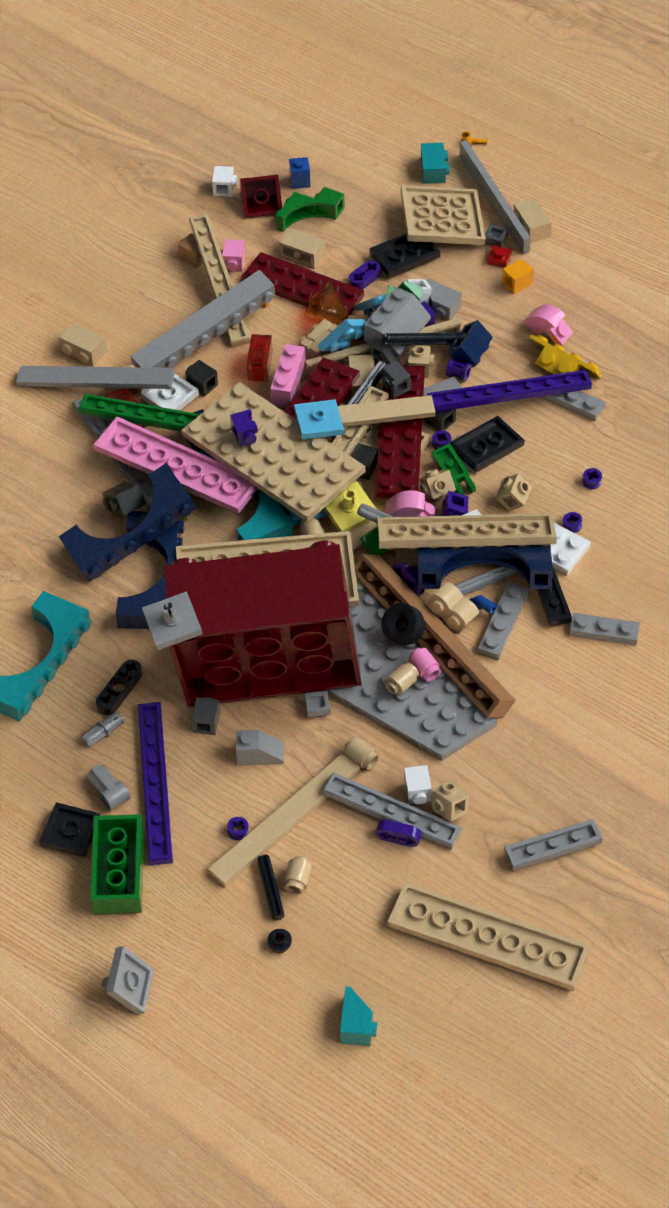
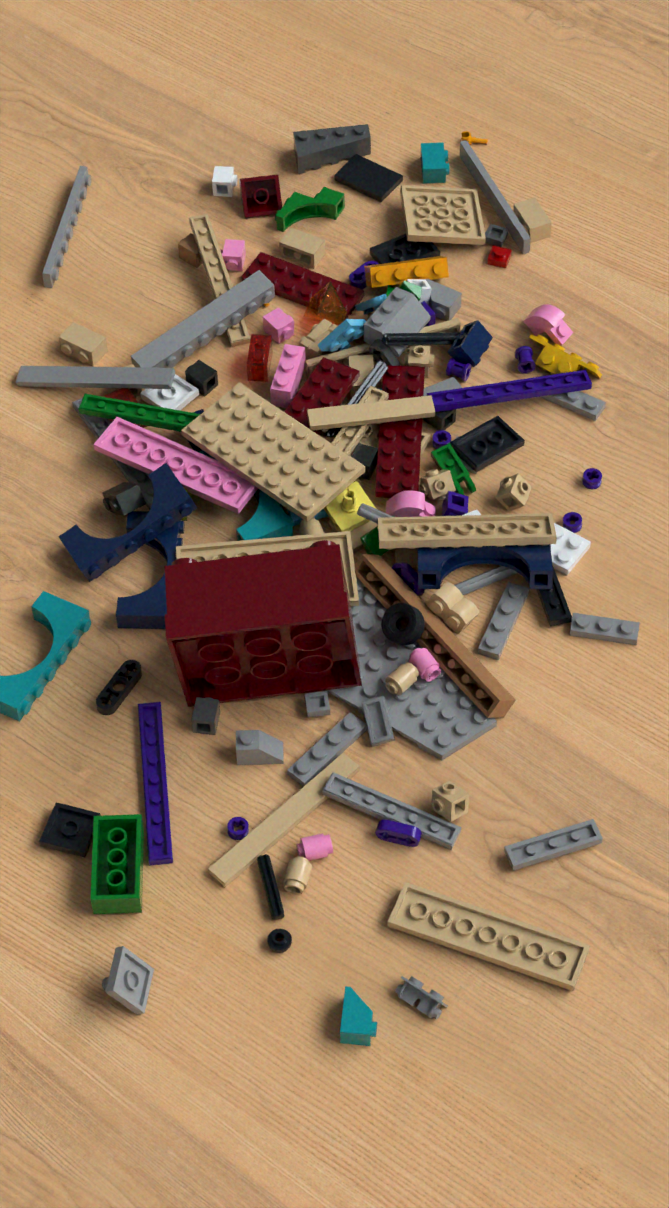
light grey axle [82,711,125,747] -> none
light grey piece [87,765,131,811] -> none
light grey tile [142,591,203,650] -> none
dark purple brick [230,409,258,447] -> none
blue brick [289,157,311,189] -> none
medium azure plate [294,399,344,440] -> none
tan brick [345,736,379,770] -> none
dark grey brick [380,361,411,399] -> none
white brick [404,765,432,804] -> none
blue arm [469,595,497,614] -> none
light orange brick [502,259,534,294] -> none
none -> light grey plate [42,166,91,288]
none -> bright pink brick [263,307,295,344]
none -> light grey plate [287,712,367,787]
none -> dark grey wedge [293,124,371,174]
none -> bright pink brick [297,833,333,861]
none -> black tile [334,154,403,202]
none -> light grey tile [361,696,395,747]
none -> light orange brick [364,256,449,288]
none -> light grey hinge [395,976,448,1019]
none -> dark purple bush [515,346,536,374]

